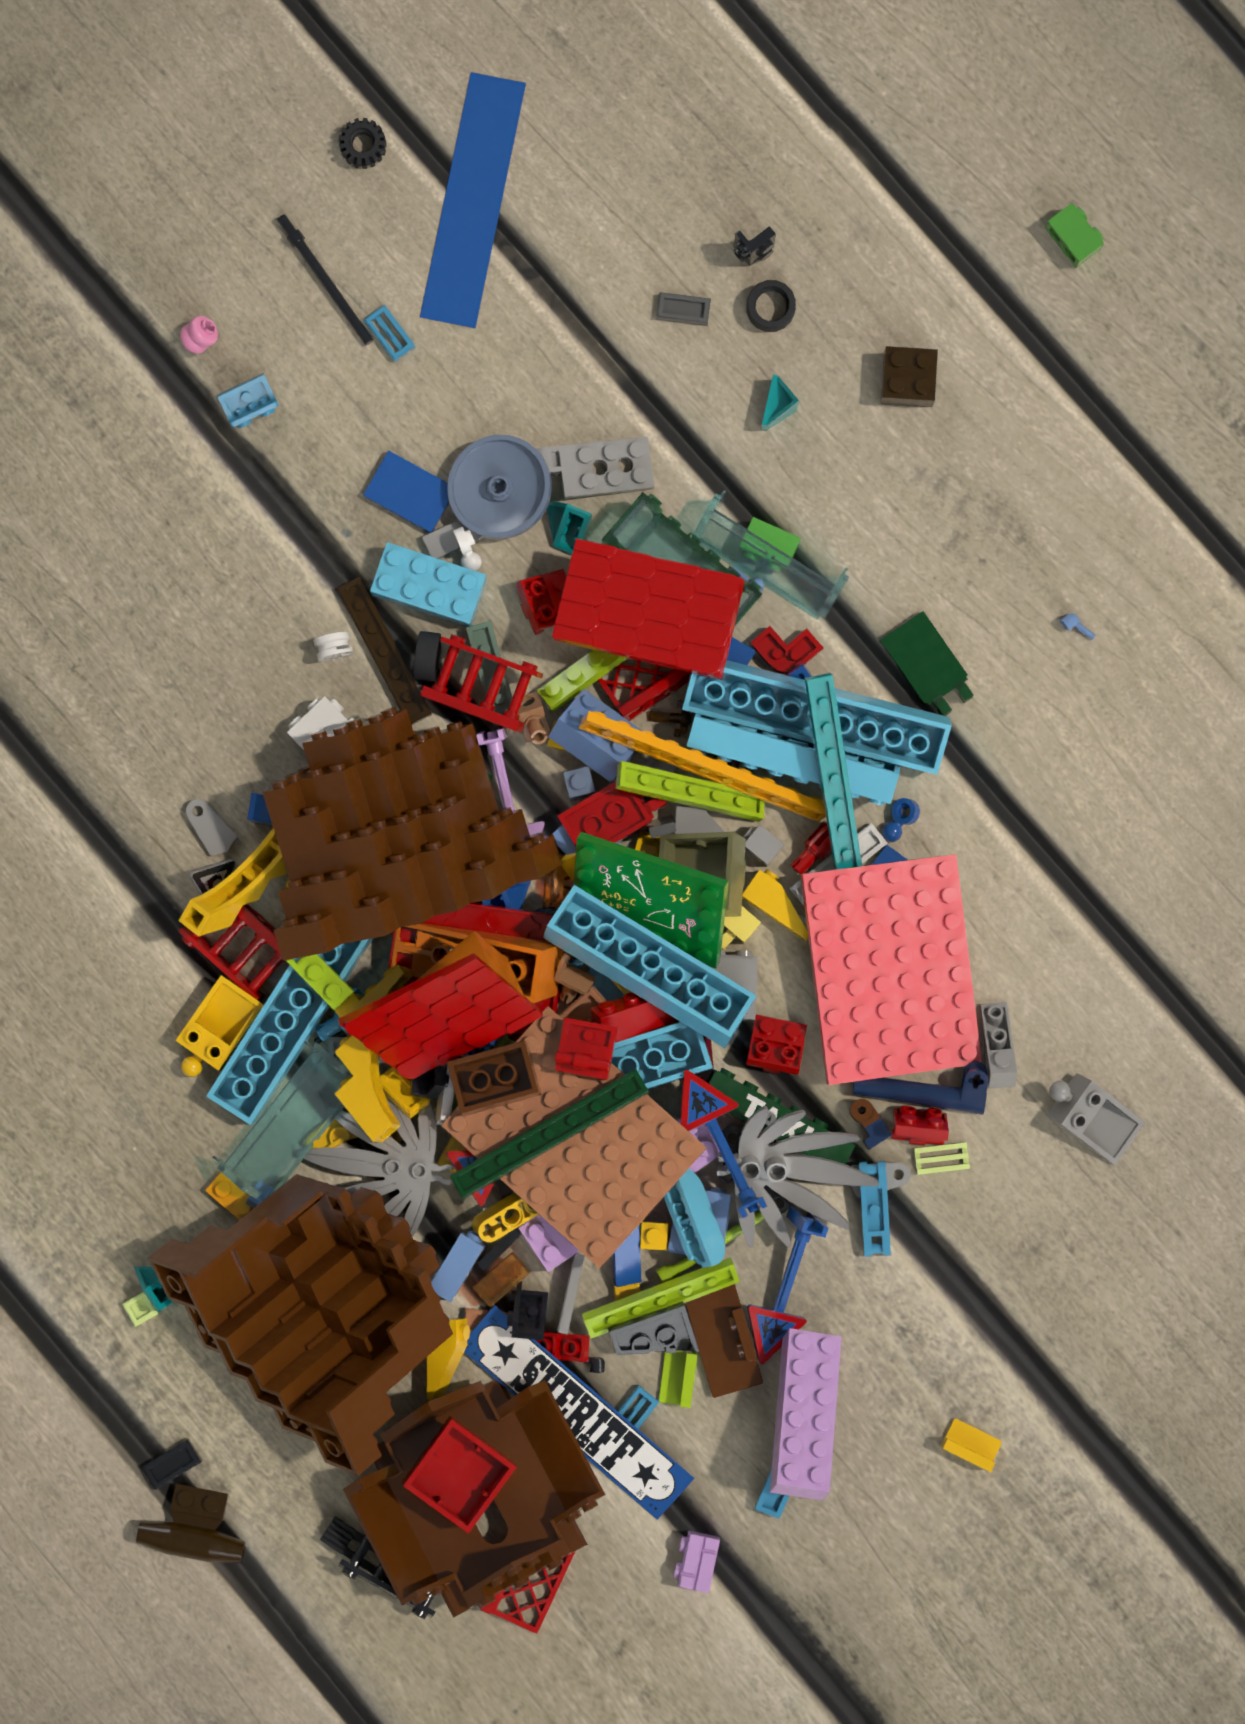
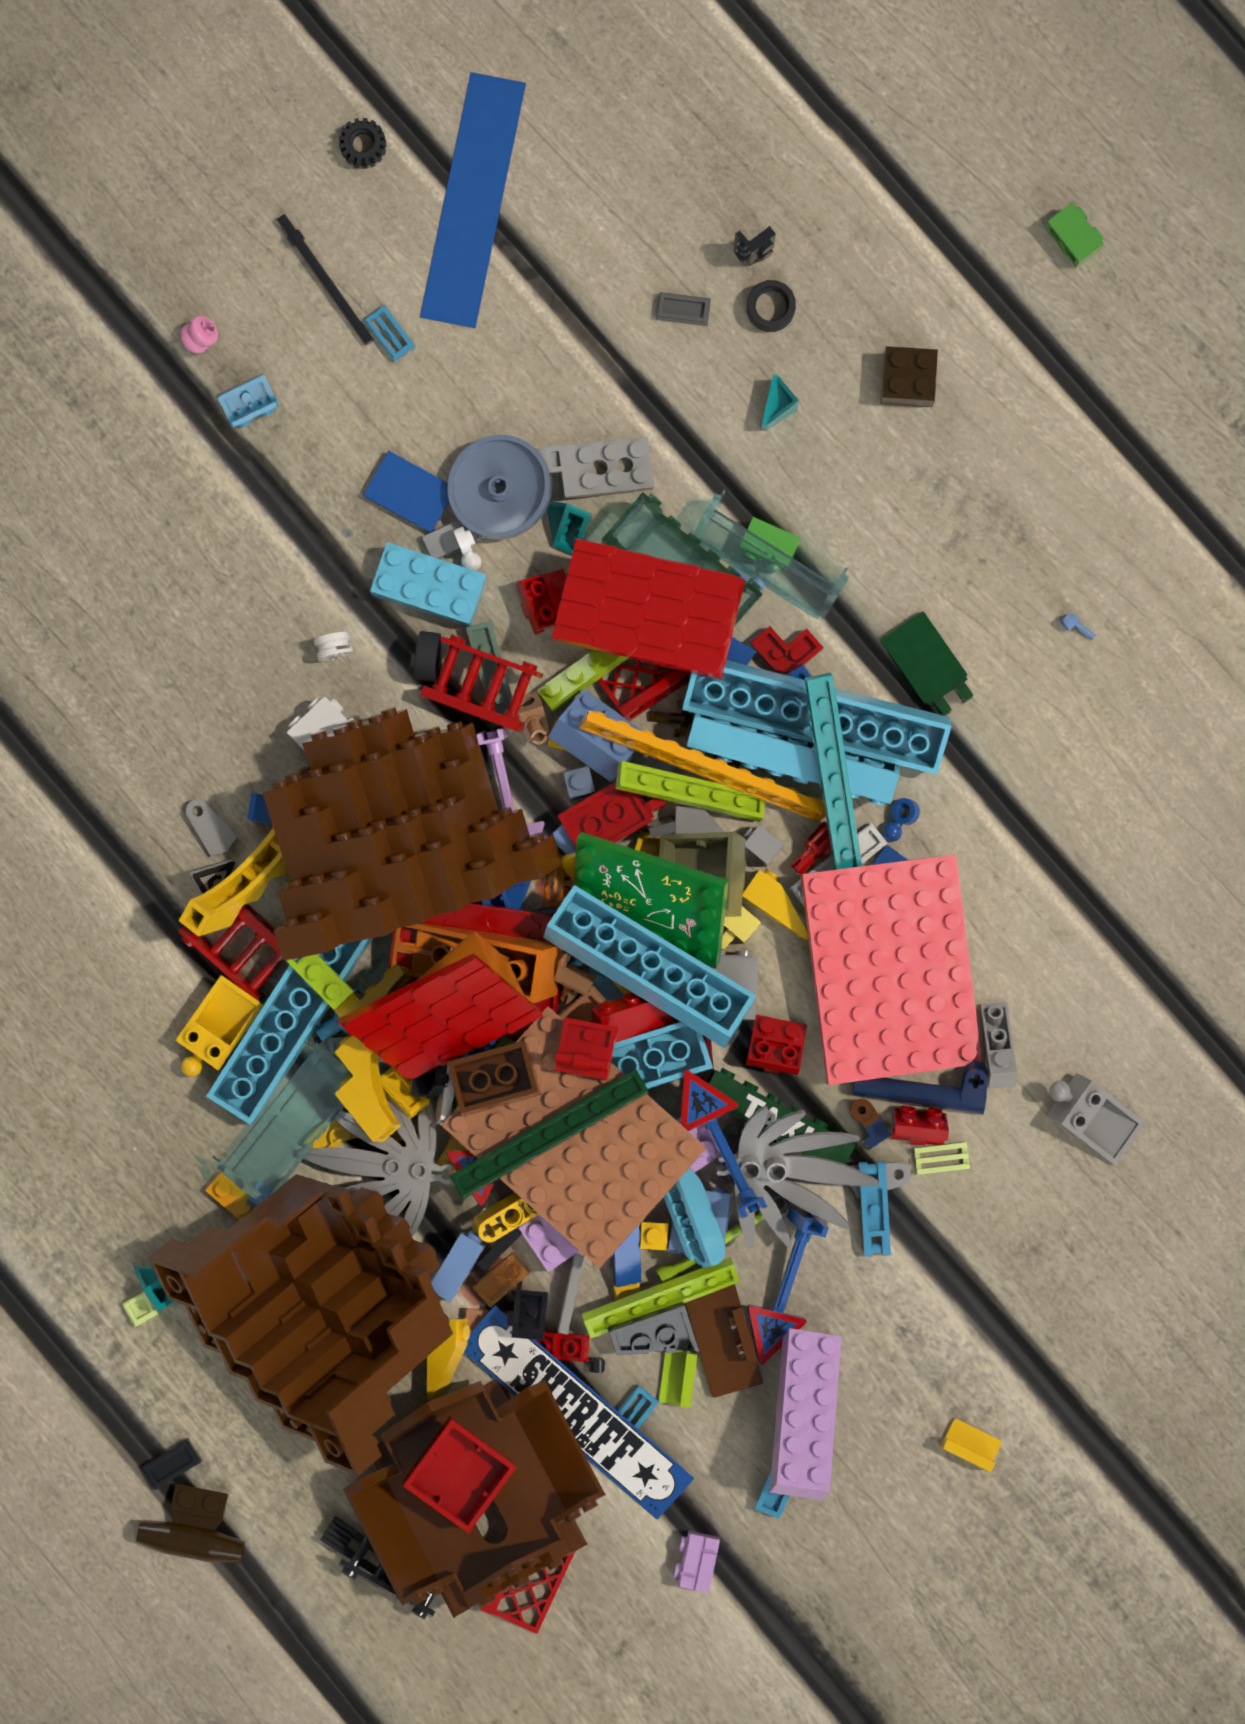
dark brown tile [337,577,432,725] -> none

